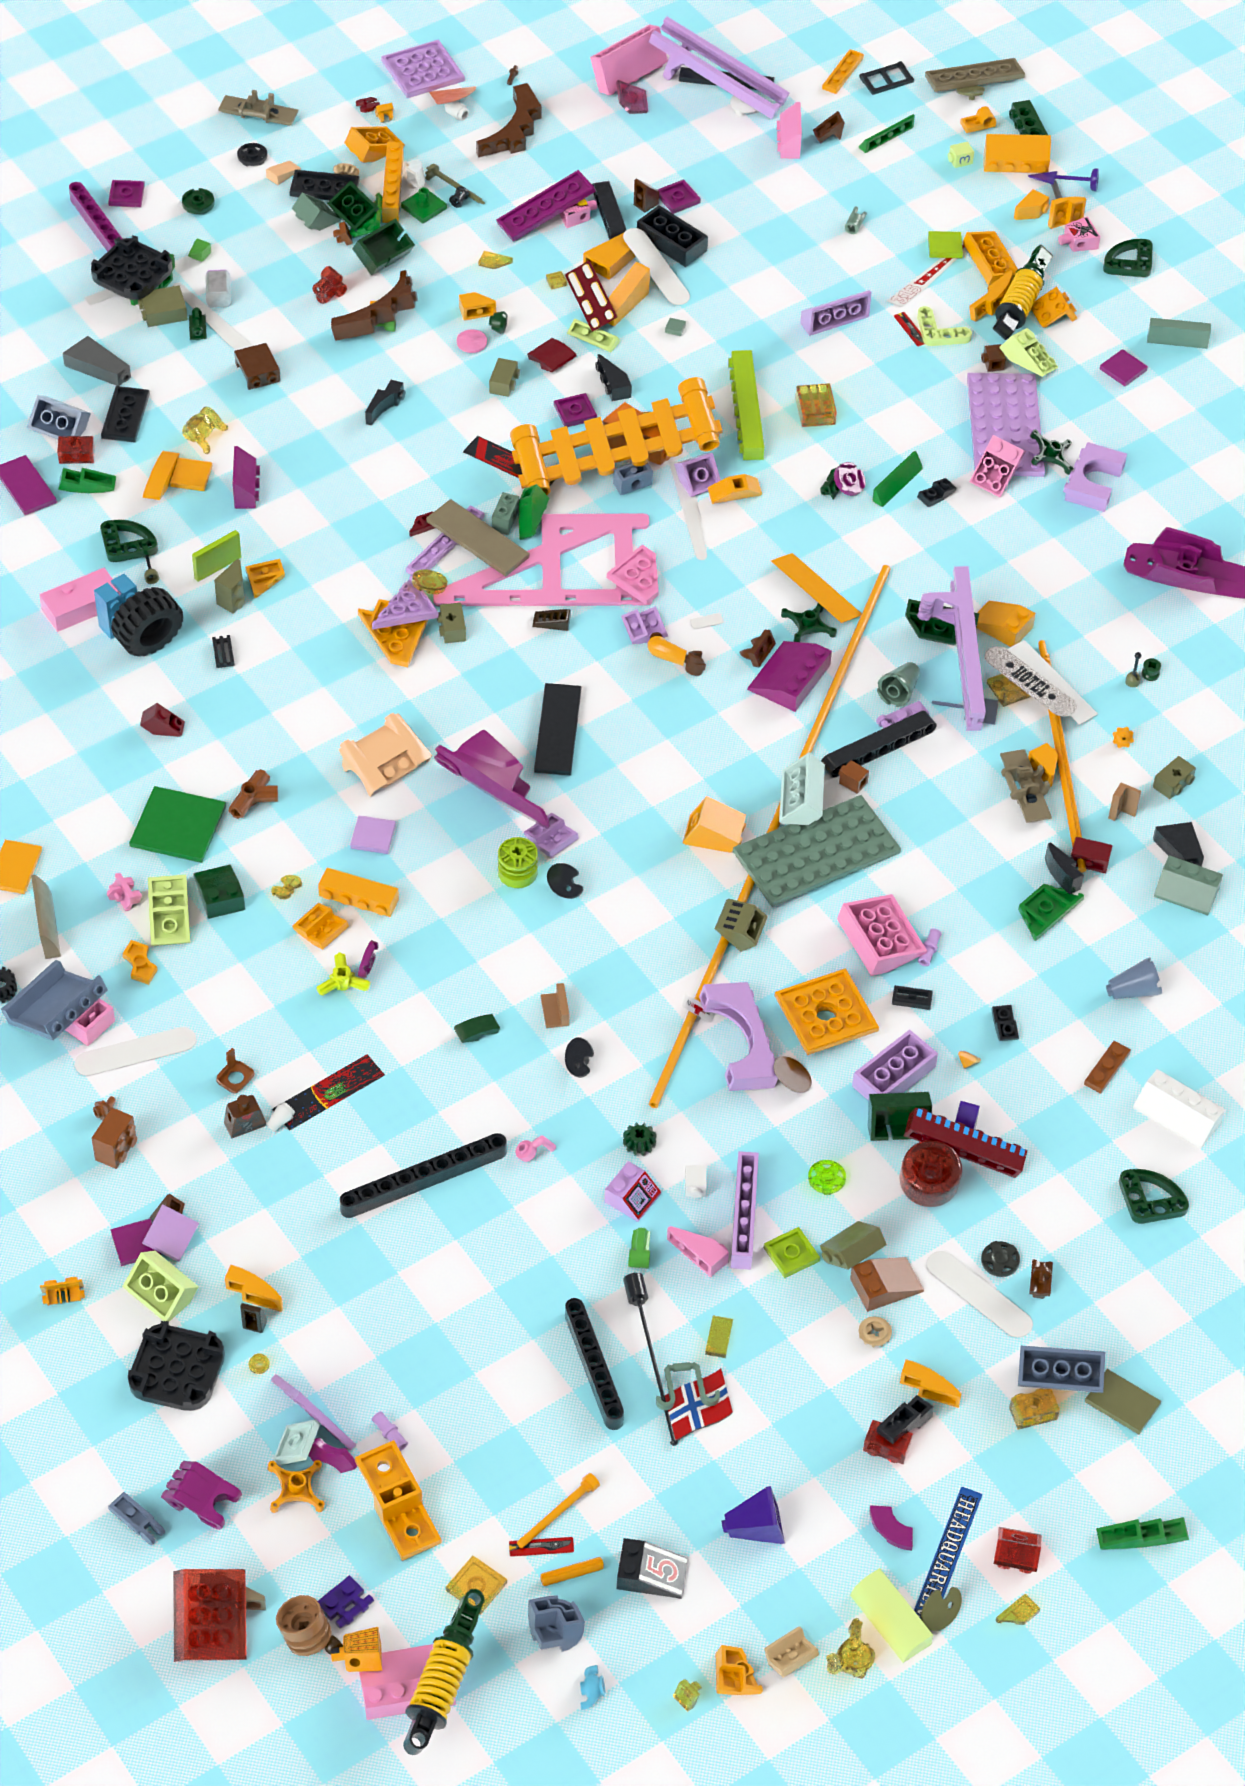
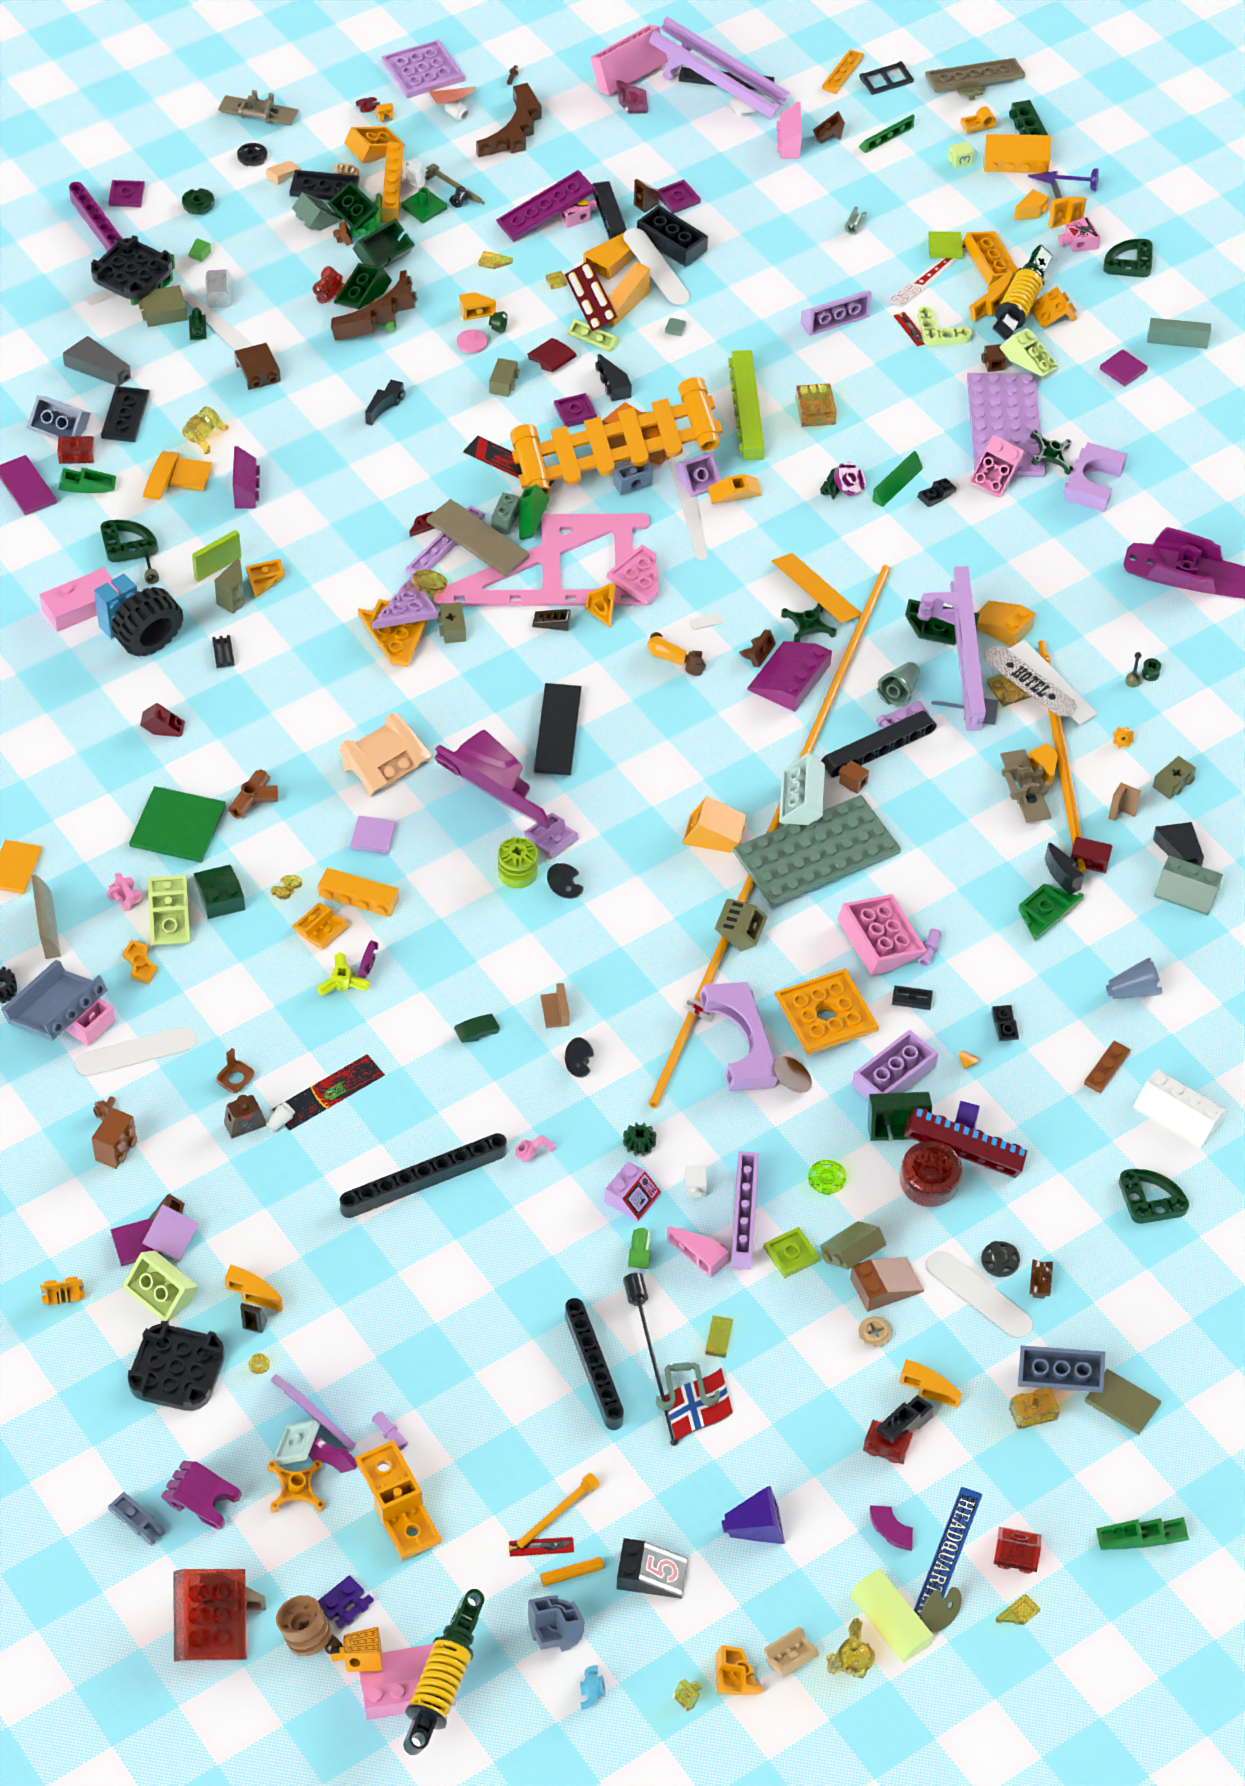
clear yellow tile [446,1555,507,1615] -> none
lavender slope [621,606,668,644] -> none
none -> dark green slope [333,263,392,310]
none -> light orange slope [585,583,616,628]

